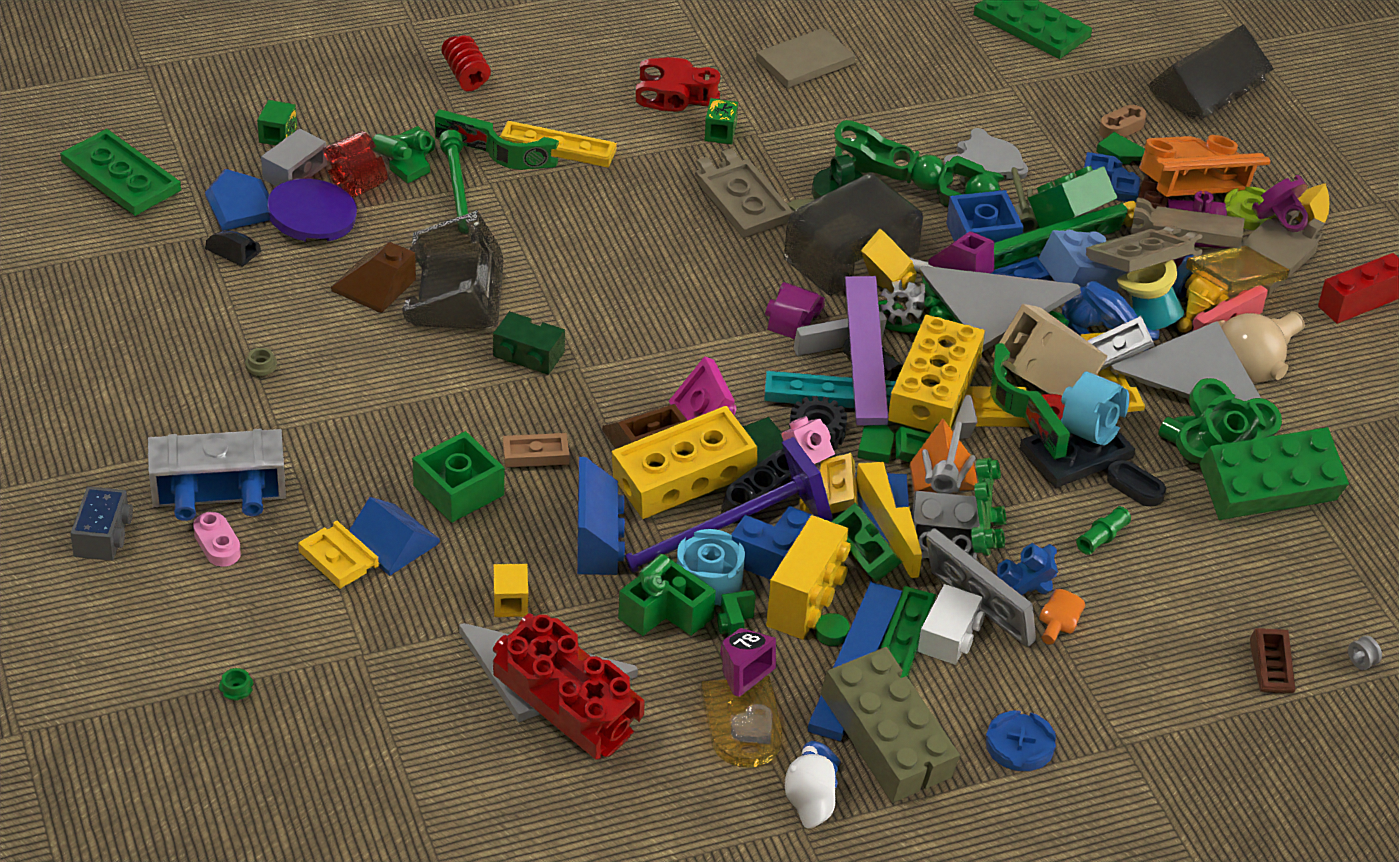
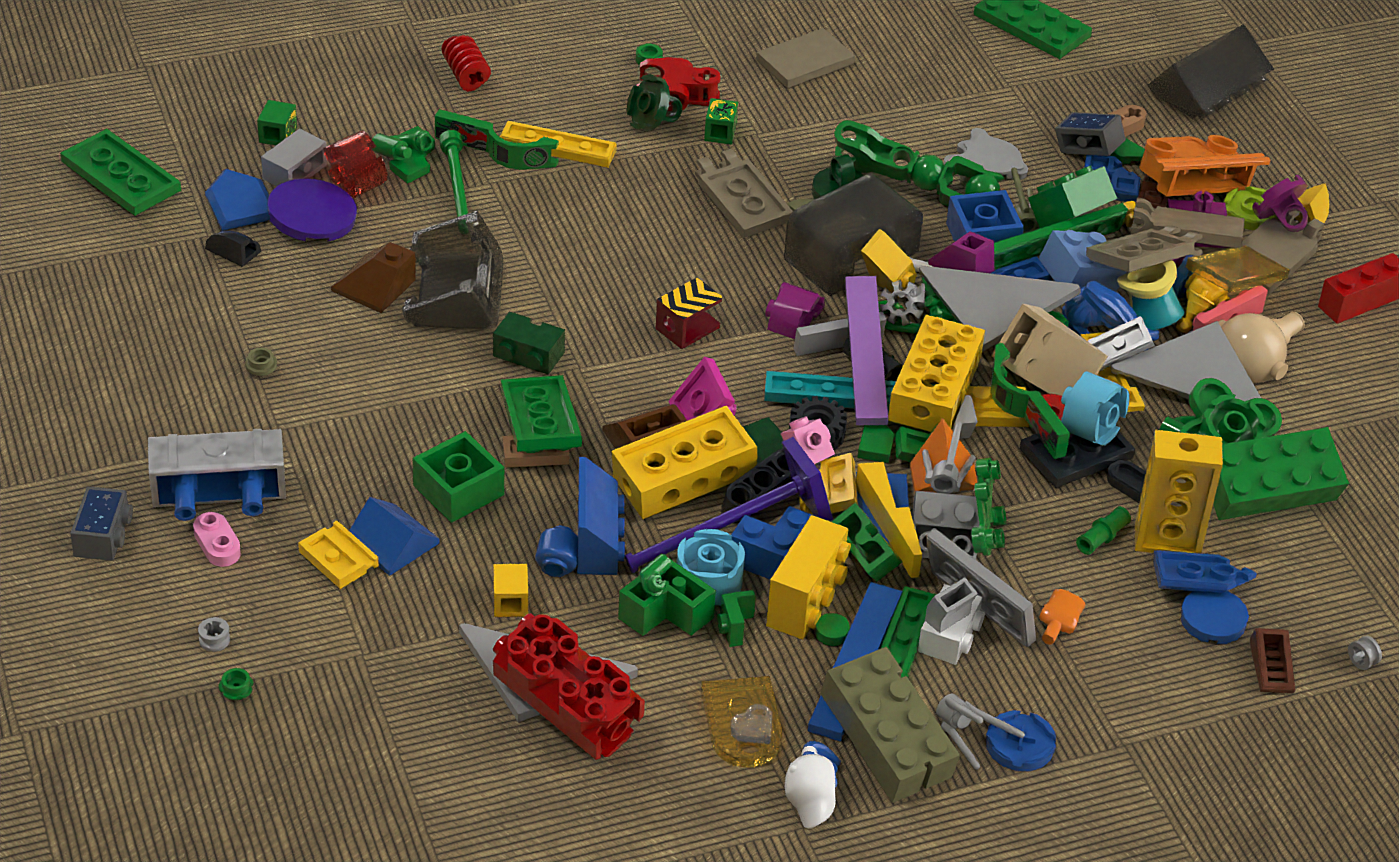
magenta slope [720,628,776,697] -> none
blue hips [997,543,1058,595] -> none
none -> light grey bush [198,617,230,652]
none -> green plate [501,375,582,453]
none -> blue head [535,525,578,577]
none -> dark green tile [626,74,682,132]
none -> green tile [635,43,663,68]
none -> piece [655,278,722,349]
none -> light grey piece [925,577,978,633]
none -> light grey plant [936,694,1025,770]
none -> dark grey brick [1055,112,1126,156]
none -> yellow brick [1135,430,1223,553]
none -> blue tile [1153,550,1257,593]
none -> blue tile [1181,591,1249,644]

